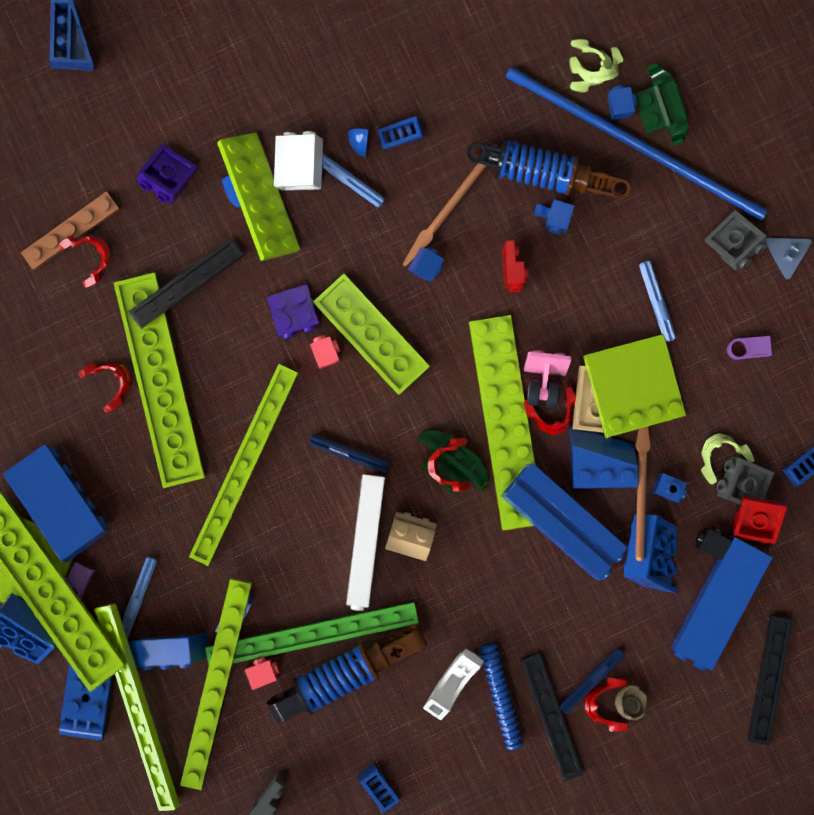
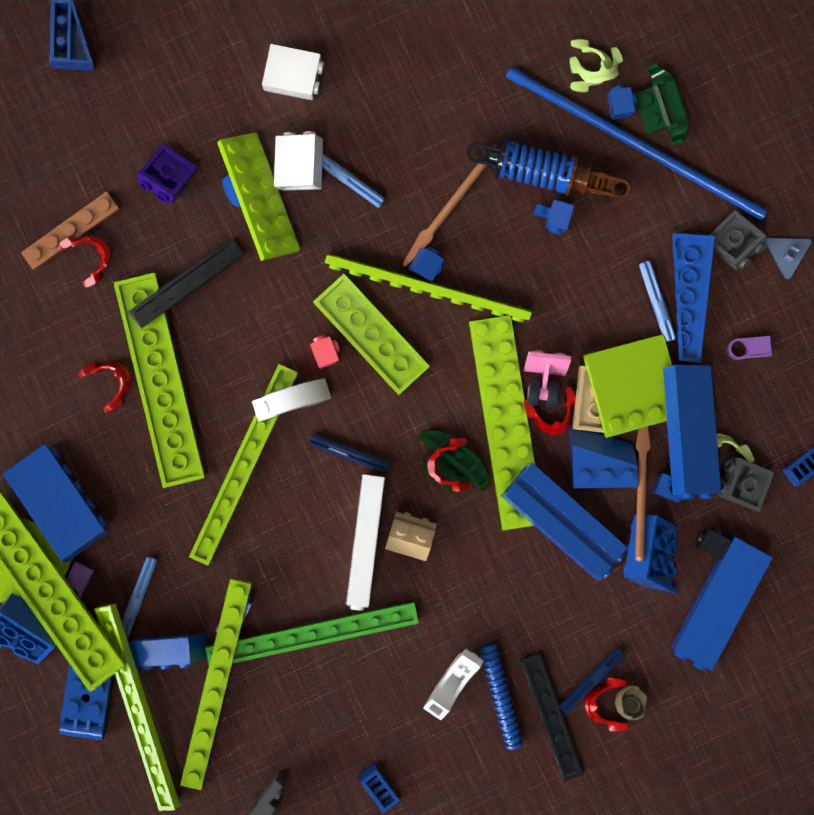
coral brick [245,657,280,690] -> none
piece [266,624,427,723] -> none
dark purple plate [267,284,320,340] -> none
blue brick [348,129,369,158] -> none
blue slope [377,116,425,150] -> none
red plate [503,241,528,292] -> none
red plate [731,495,787,544] -> none
black tile [747,615,793,746] -> none
none -> white arch [252,378,331,422]
none -> white brick [262,44,324,100]
none -> lime plate [325,253,532,322]
none -> blue brick [663,365,721,499]
none -> blue wing [672,233,715,363]

